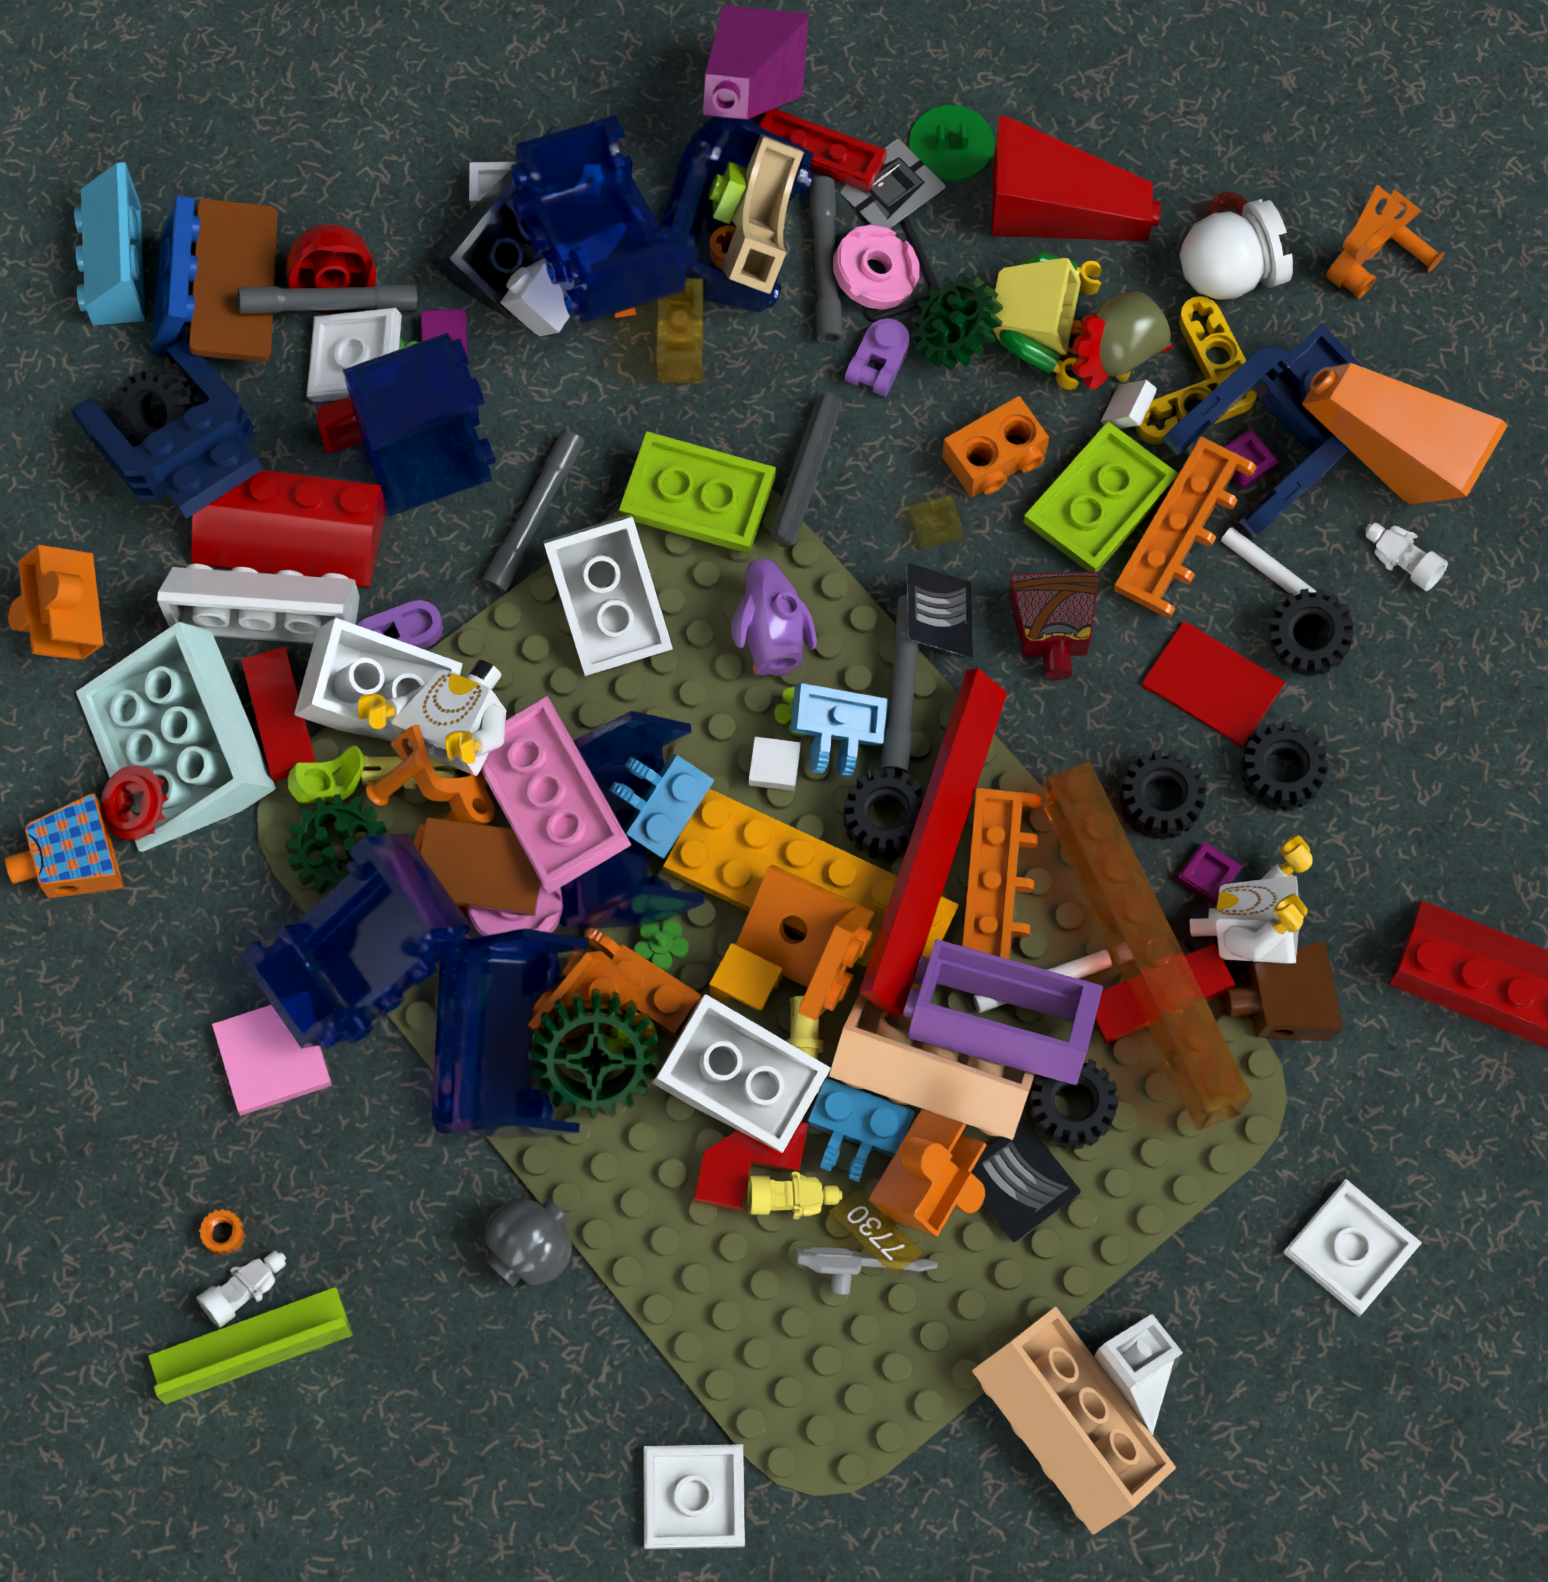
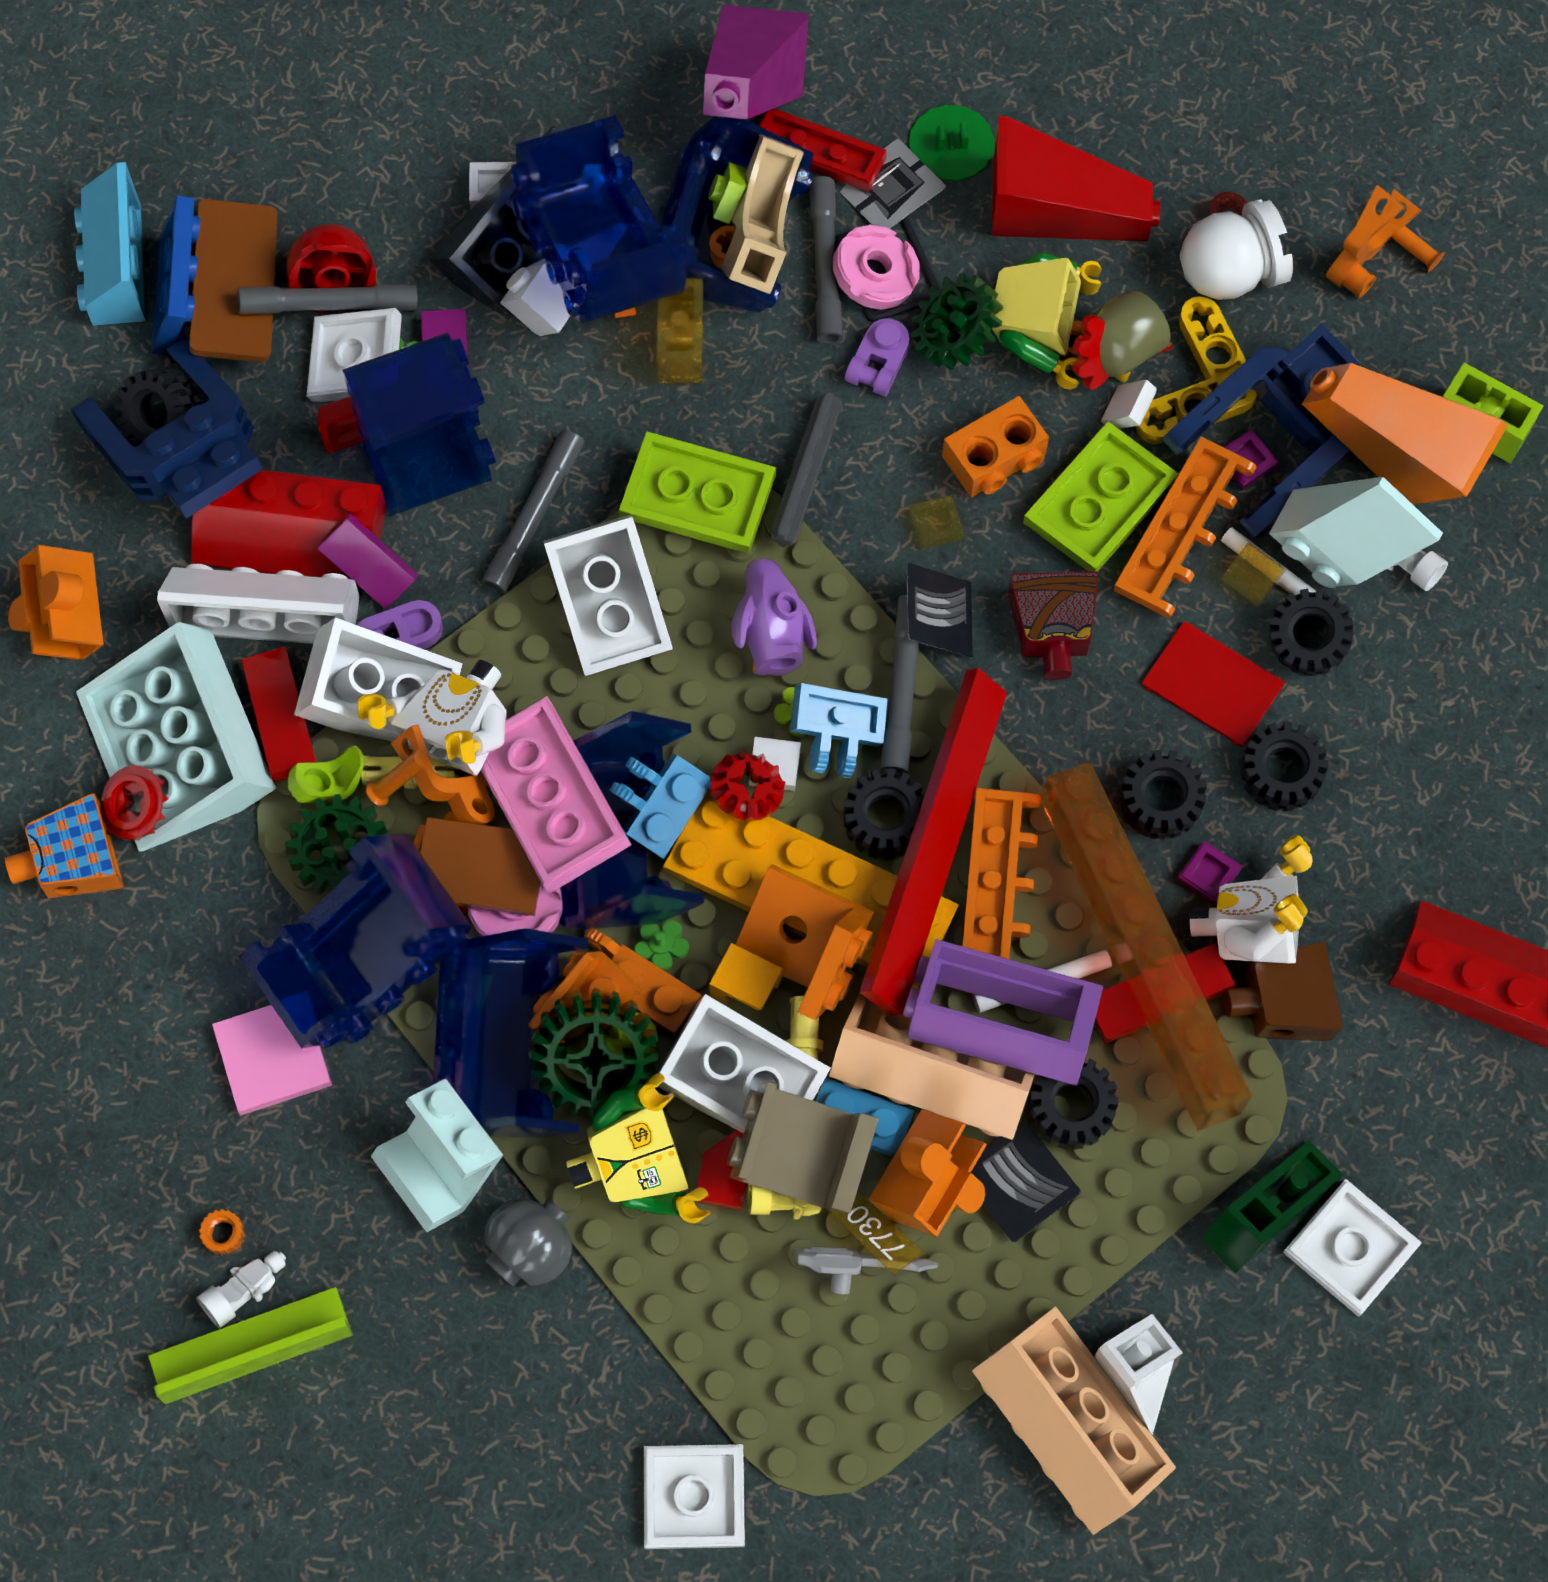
none -> magenta tile [317,513,418,610]
none -> light aqua panel [371,1079,503,1232]
none -> torso [566,1073,711,1224]
none -> red gear [710,749,785,821]
none -> dark tan panel [727,1082,879,1214]
none -> dark green slope [1201,1140,1343,1274]
none -> clear yellow tile [1221,543,1286,606]
none -> light aqua slope [1269,477,1443,588]
none -> lime brick [1443,362,1544,464]

